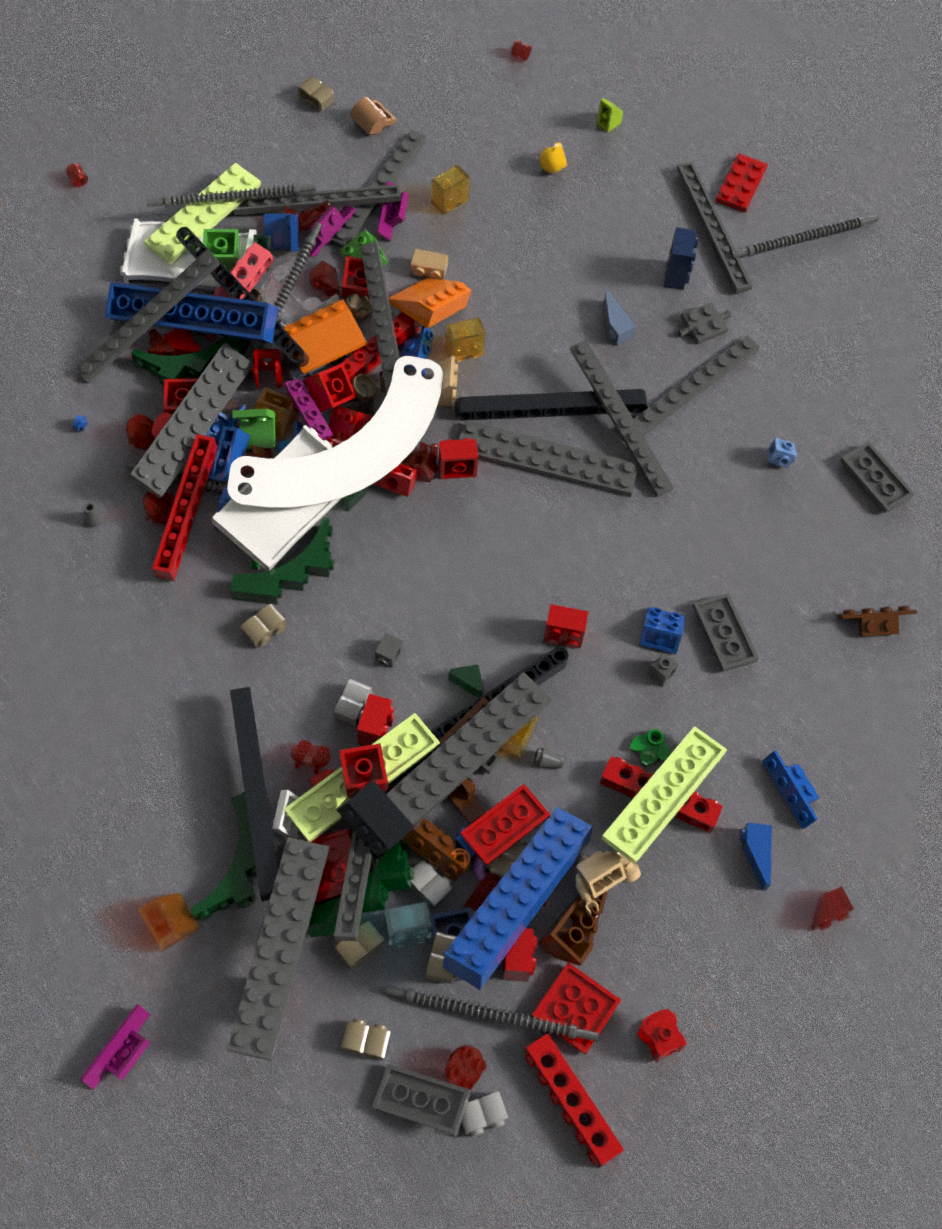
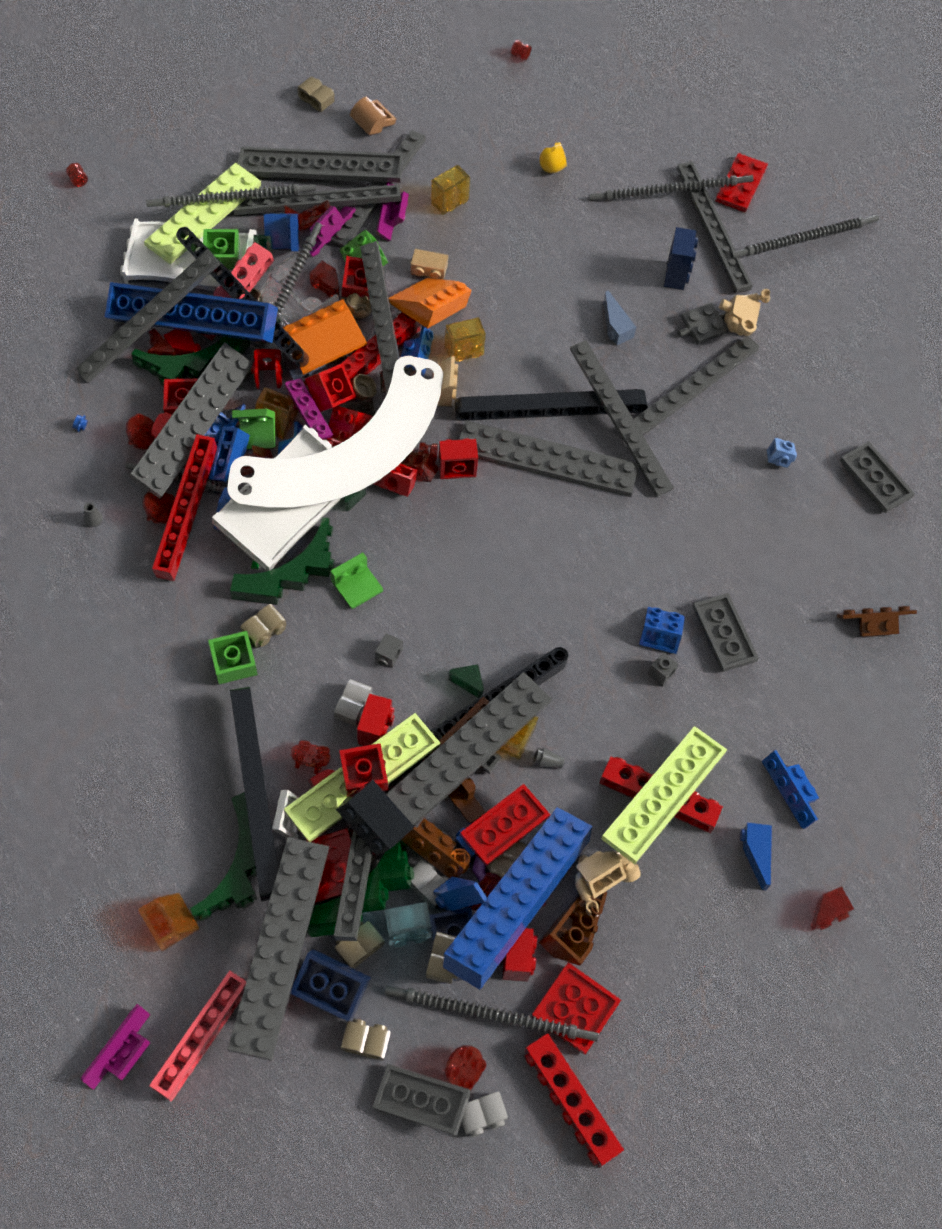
red brick [543,604,589,649] -> none
lime slope [597,98,623,132] -> none
green plate [630,729,670,766] -> none
red piece [637,1009,687,1063] -> none
none -> coral brick [149,970,247,1102]
none -> bright green brick [208,631,258,684]
none -> dark grey plate [238,147,404,183]
none -> dark blue brick [290,949,371,1022]
none -> bright green bracket [330,552,383,609]
none -> blue slope [433,877,488,911]
none -> dark grey hose [589,175,754,201]
none -> tan torso [719,289,770,336]

